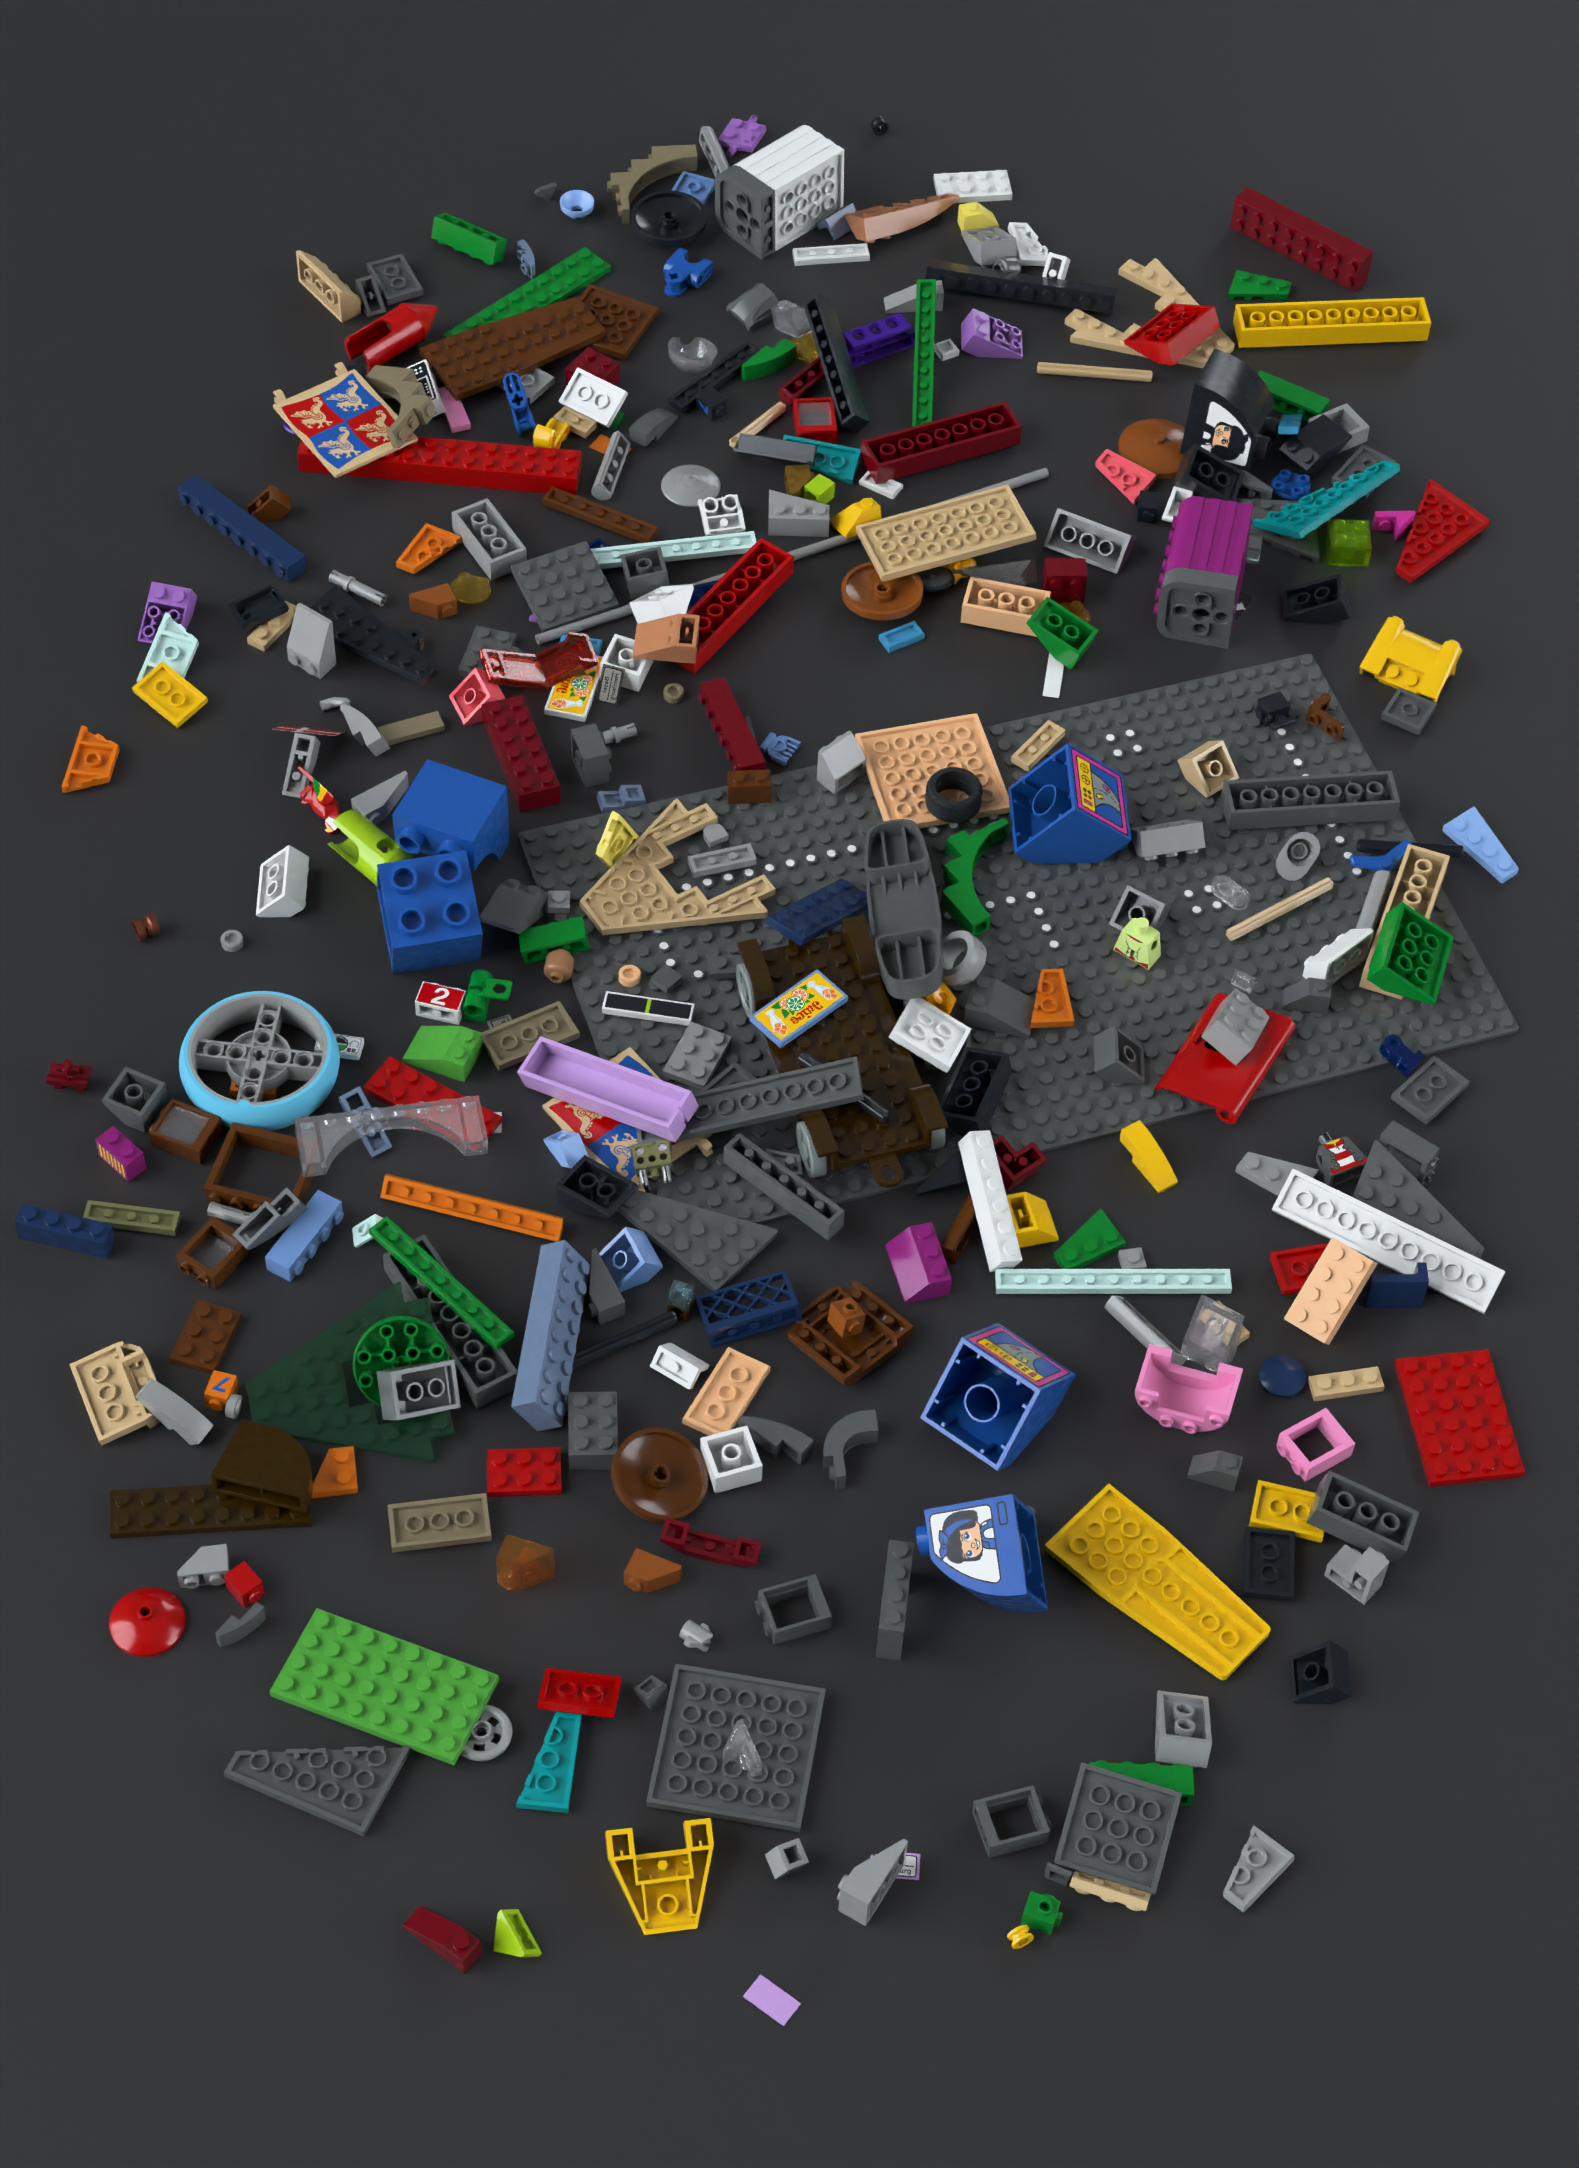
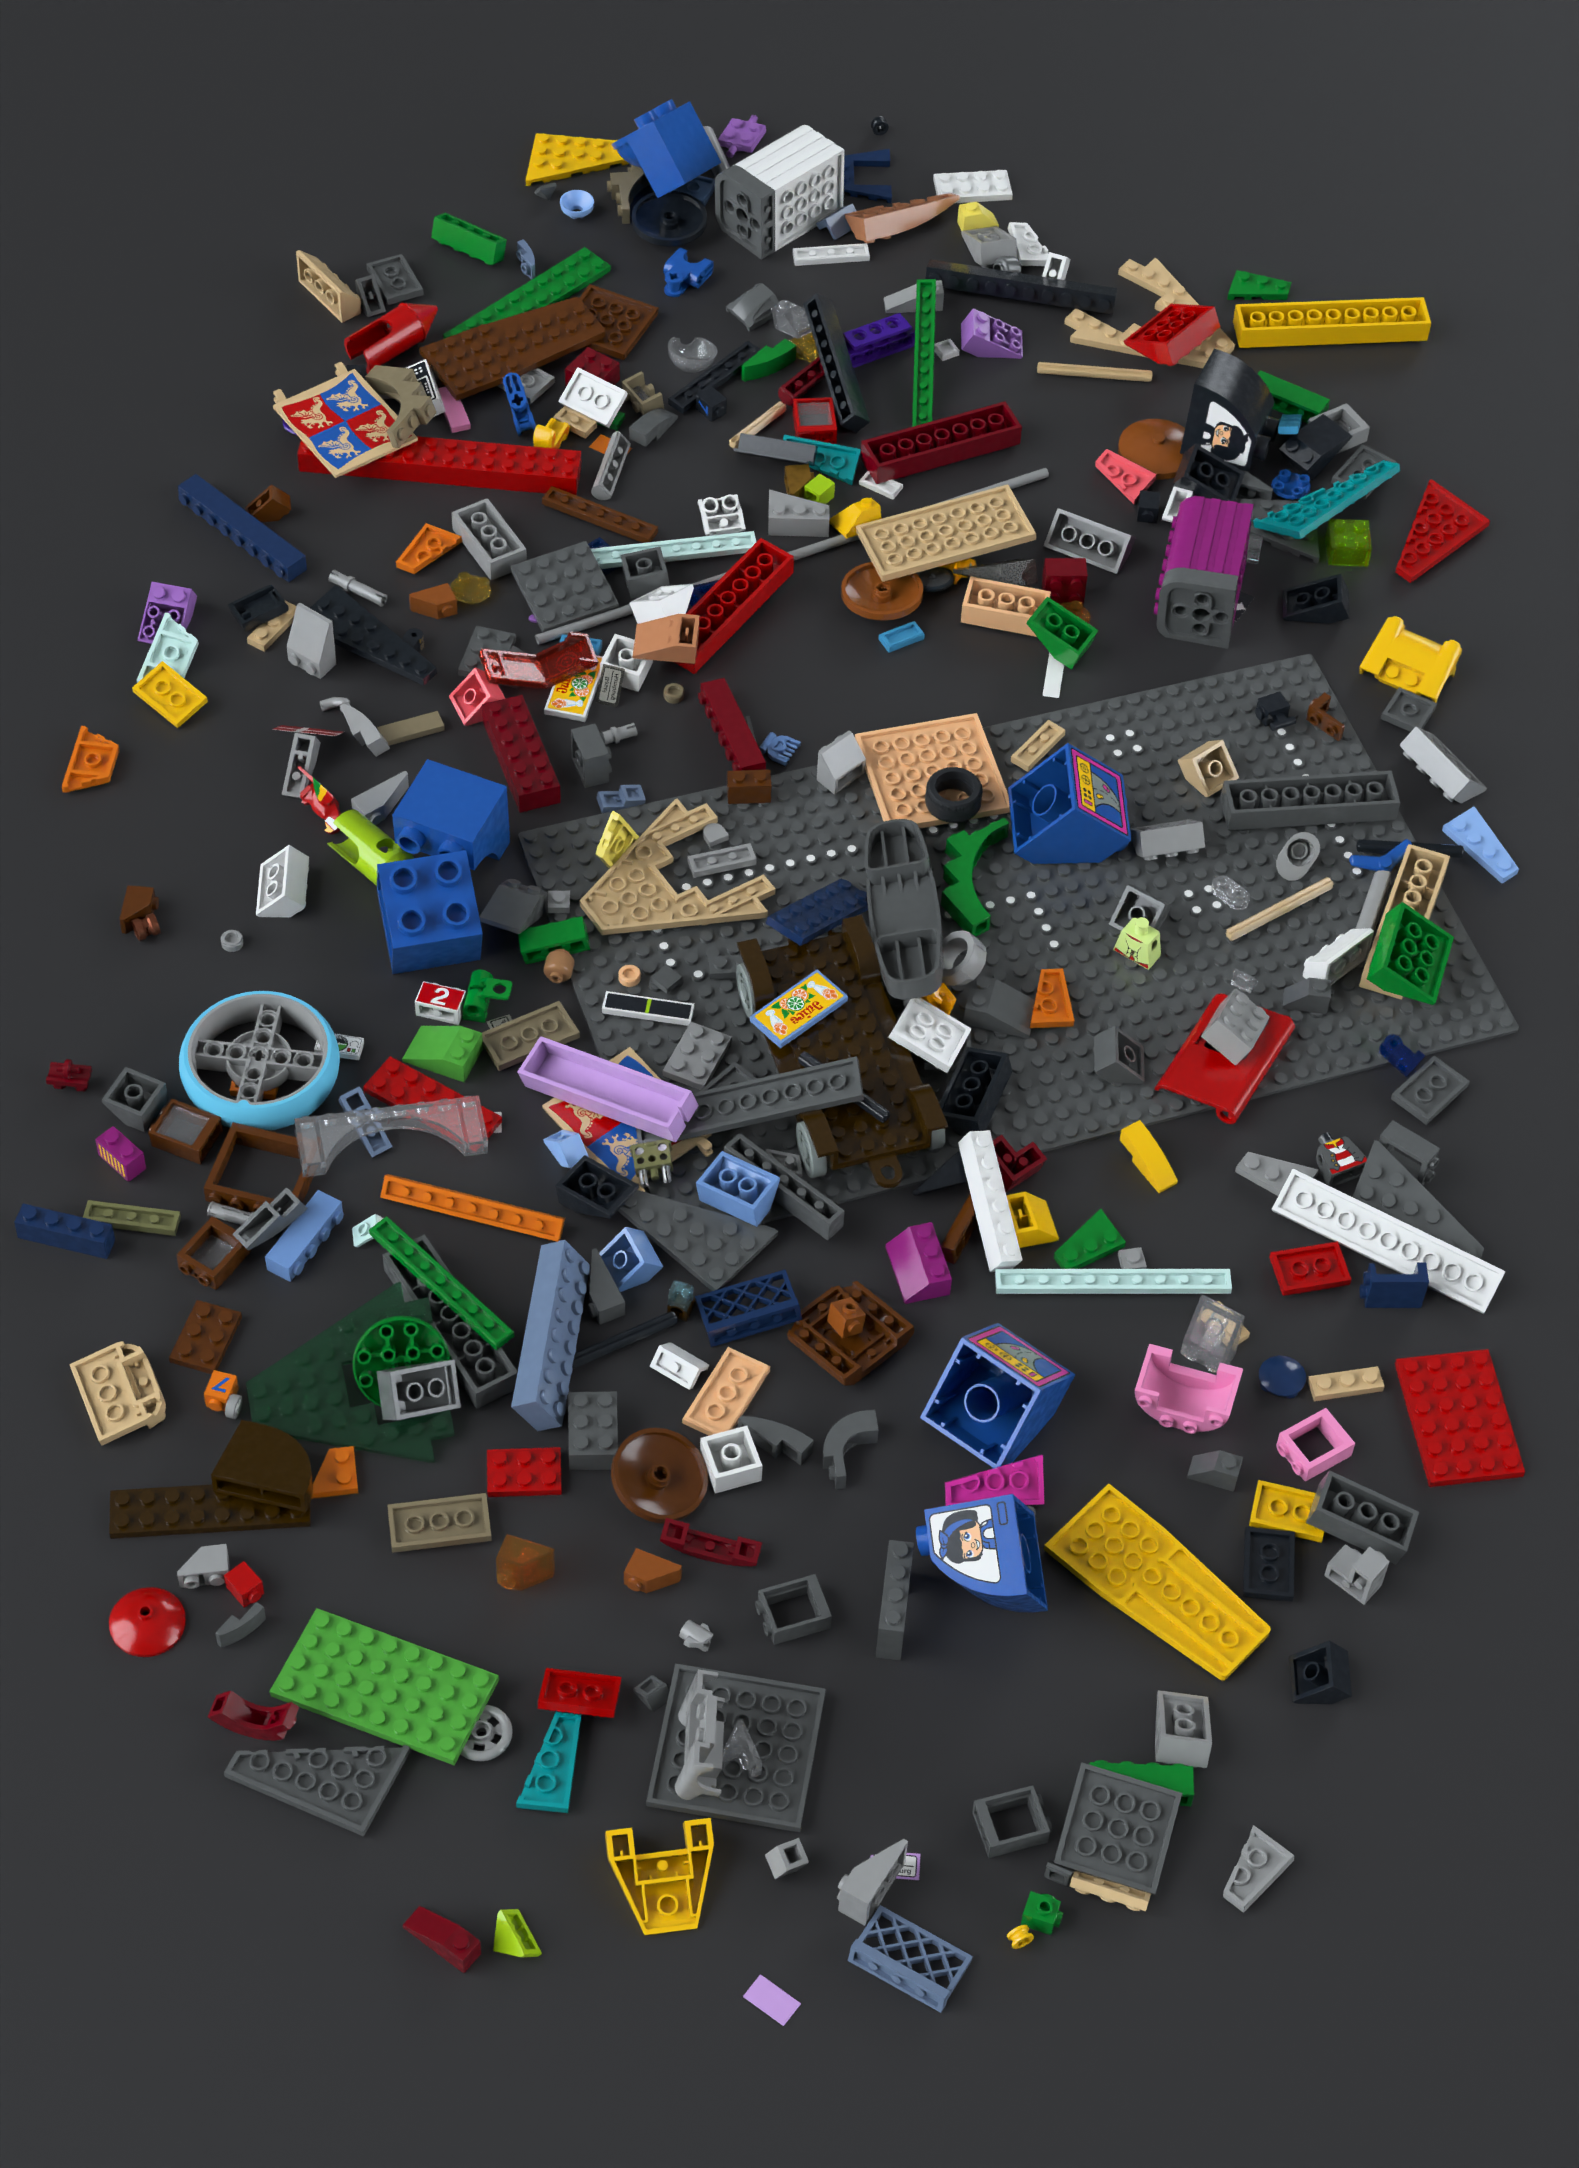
light grey slope [136,1378,214,1445] -> none
light grey hat [661,465,721,507] -> none
light grey brick [1105,1295,1187,1366] -> none
dark red brick [1230,187,1373,292] -> none
light nougat brick [1284,1237,1378,1345] -> none
dark pink slope [1372,511,1415,542] -> none
none -> reddish brown slope [119,885,159,934]
none -> dark red arch [208,1690,299,1740]
none -> yellow wing [526,133,629,186]
none -> blue piece [611,99,722,198]
none -> dark tan window [622,371,664,415]
none -> light grey piece [675,1669,725,1800]
none -> medium blue slope [696,1151,780,1227]
none -> dark blue wing [844,149,892,203]
none -> sand blue fence [848,1905,973,2013]
none -> dark pink wing [945,1454,1044,1506]
none -> slope [1399,726,1487,803]

